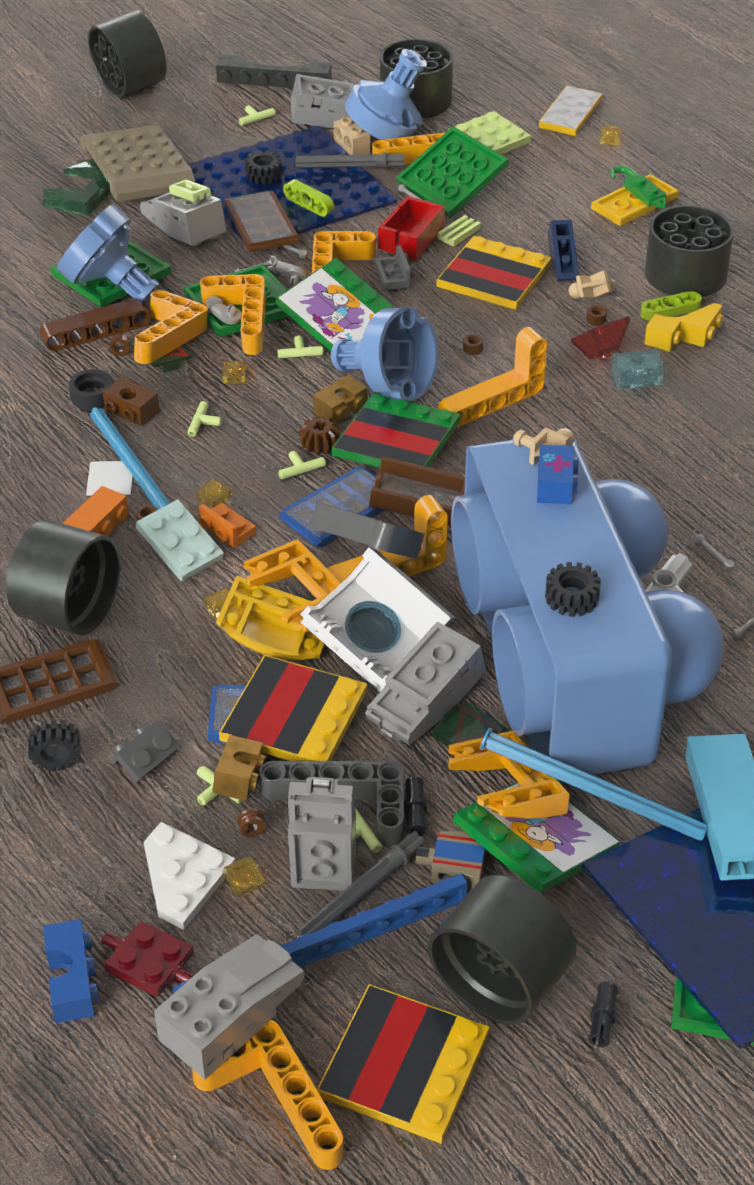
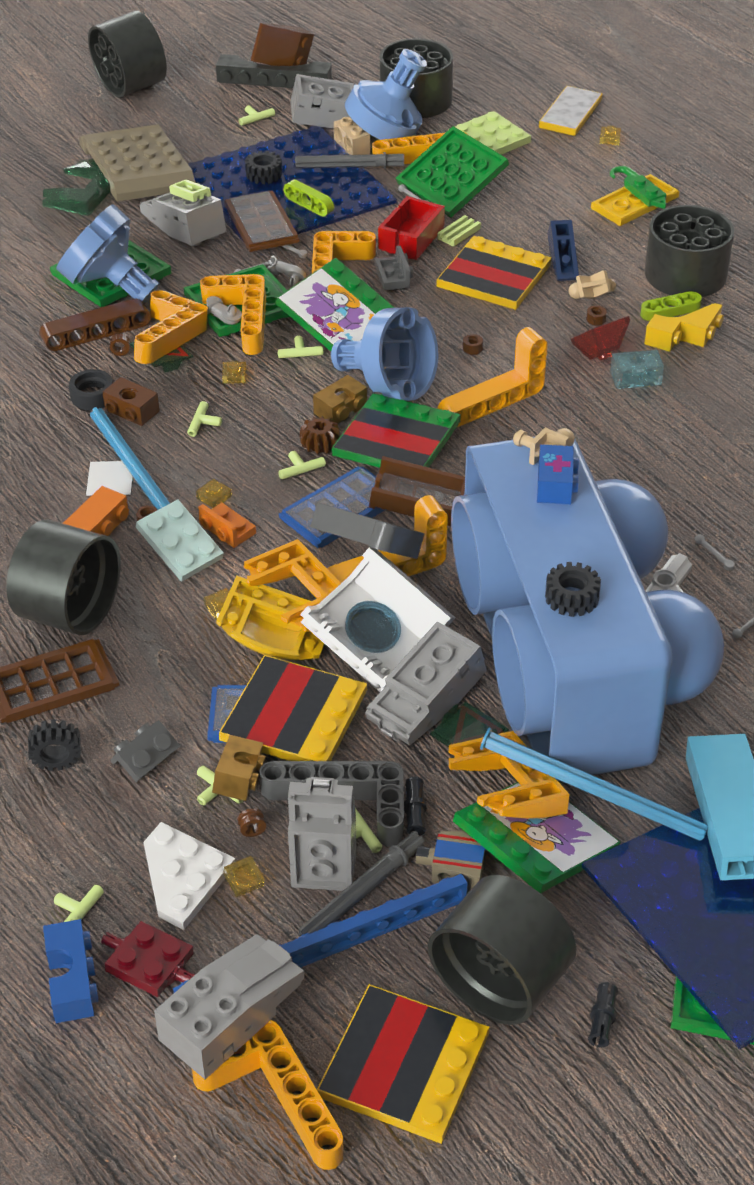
none -> yellowish green piece [54,885,104,922]
none -> reddish brown slope [251,23,314,66]

